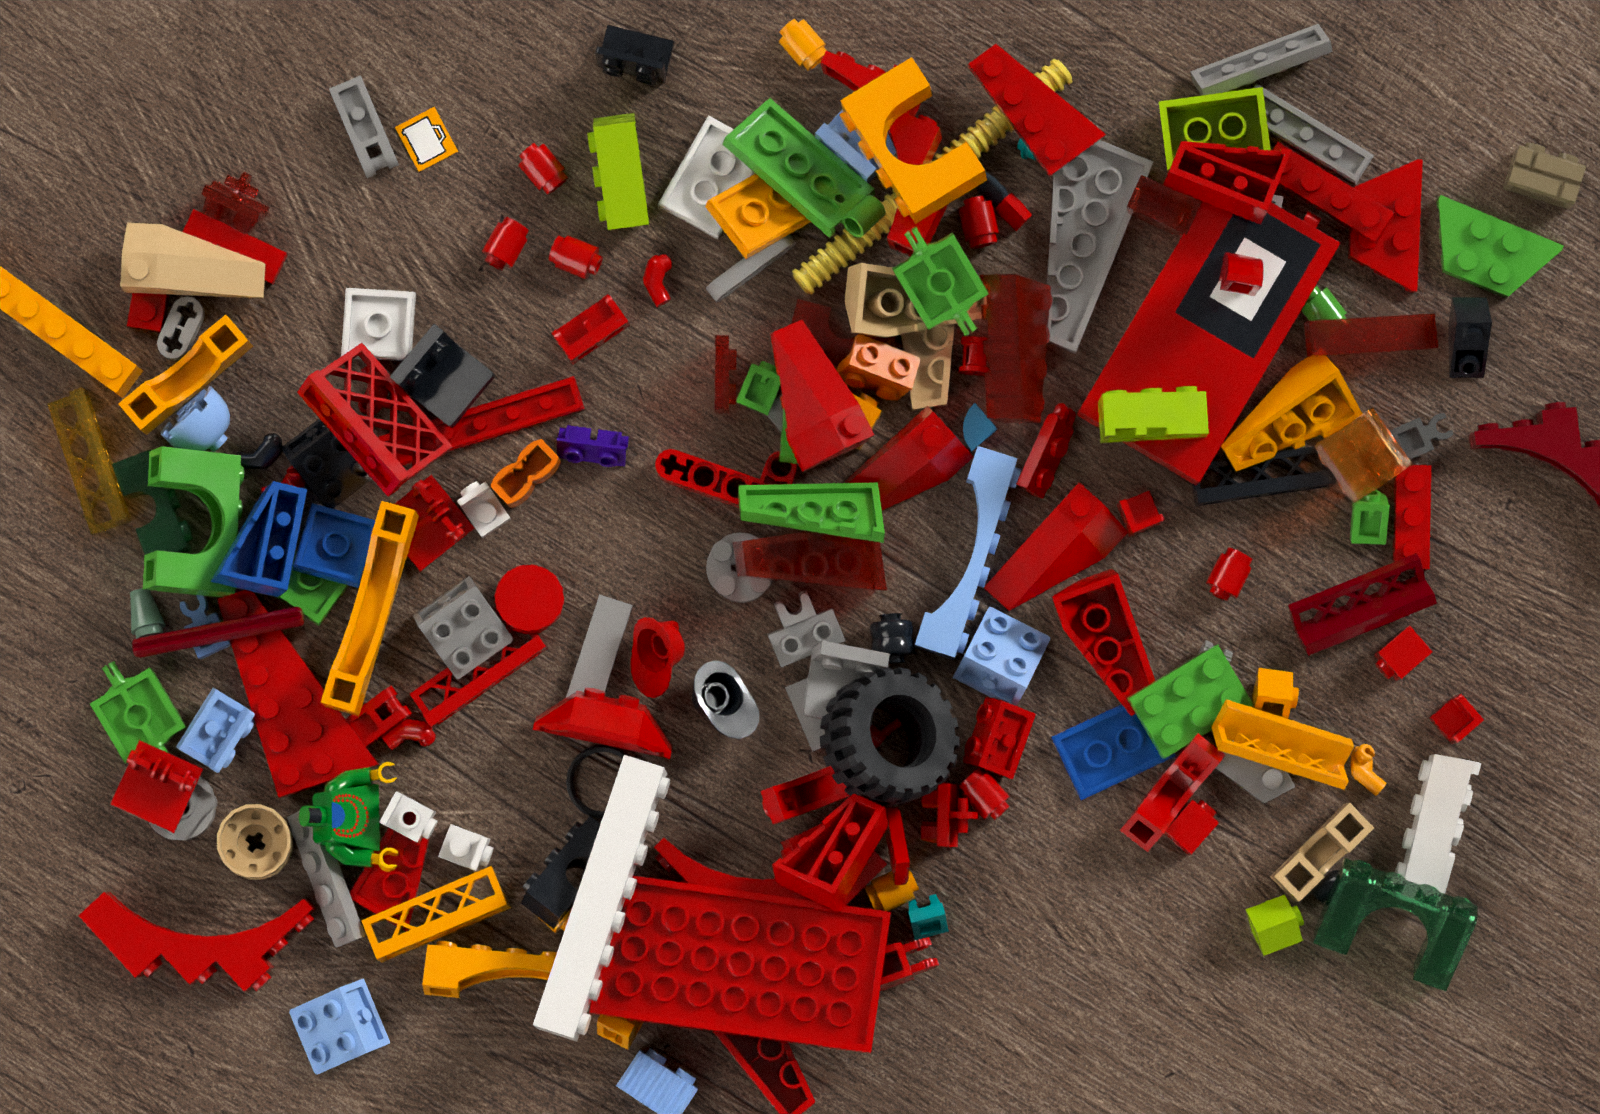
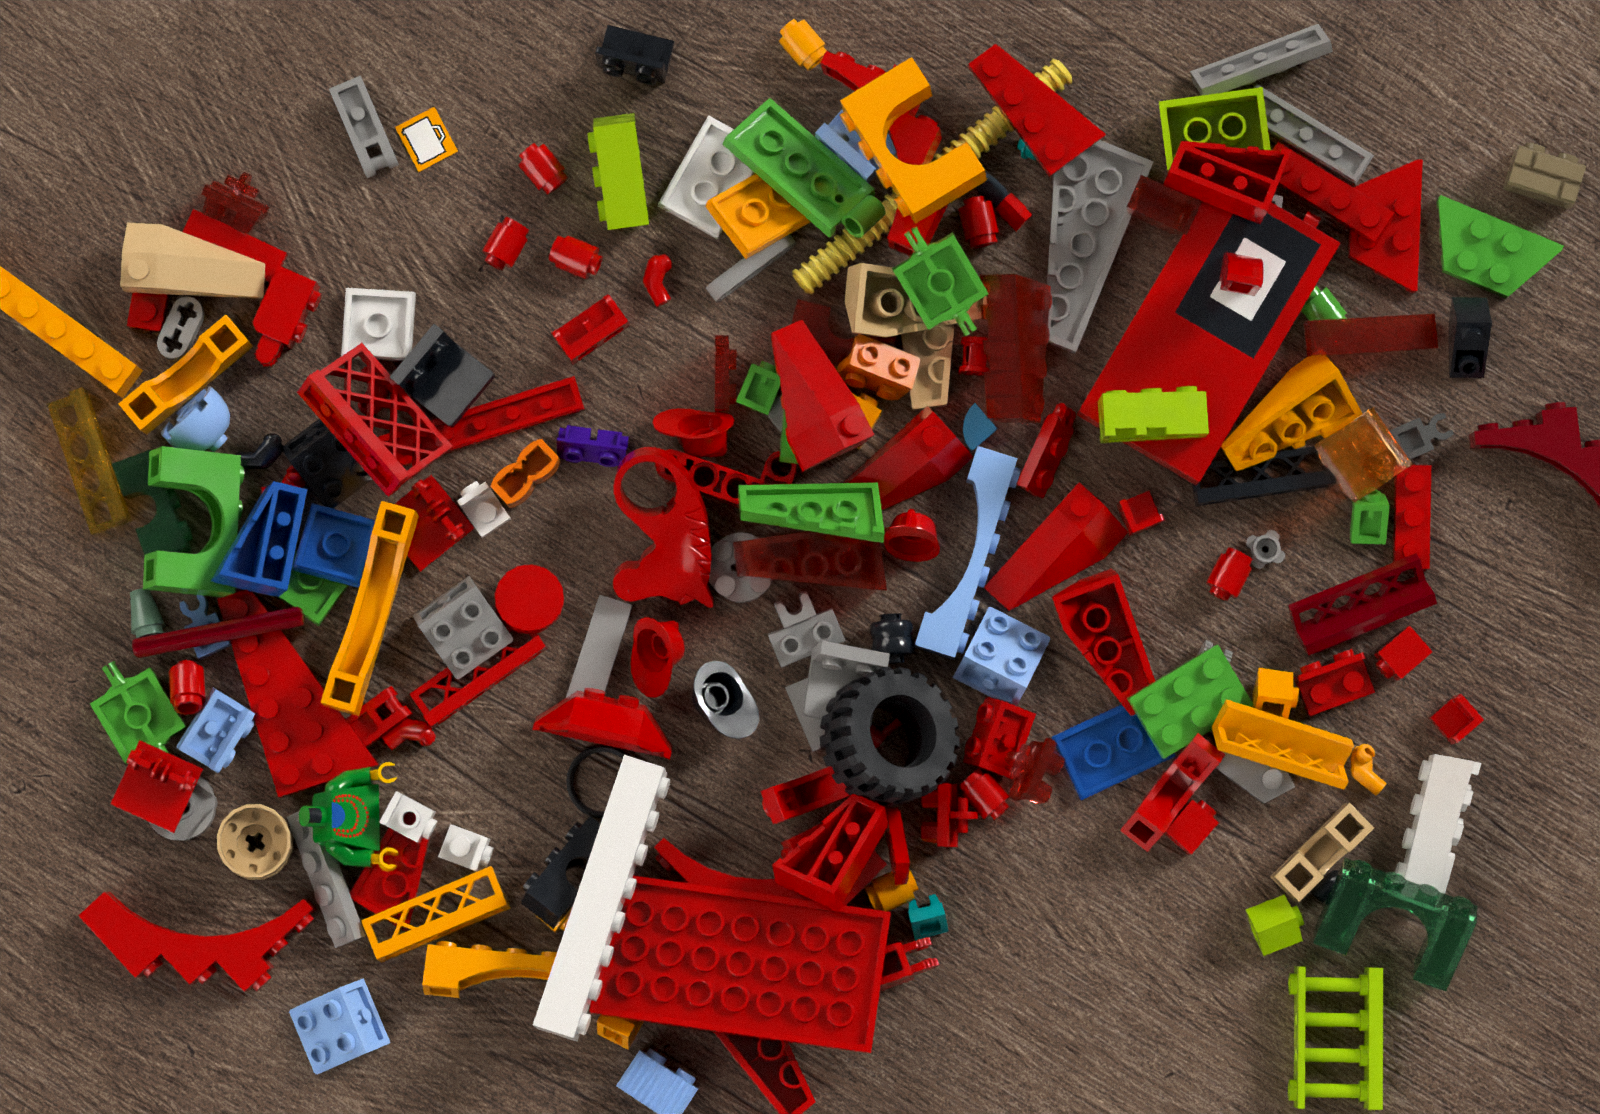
none -> red brick [169,660,206,715]
none -> red hinge [253,265,322,368]
none -> red animal [613,447,714,608]
none -> red piece [652,408,735,457]
none -> red piece [884,509,940,562]
none -> clear red hips [1005,738,1065,804]
none -> light grey plate [1246,530,1285,569]
none -> lime fence [1288,966,1383,1110]
none -> red bracket [1294,649,1375,717]

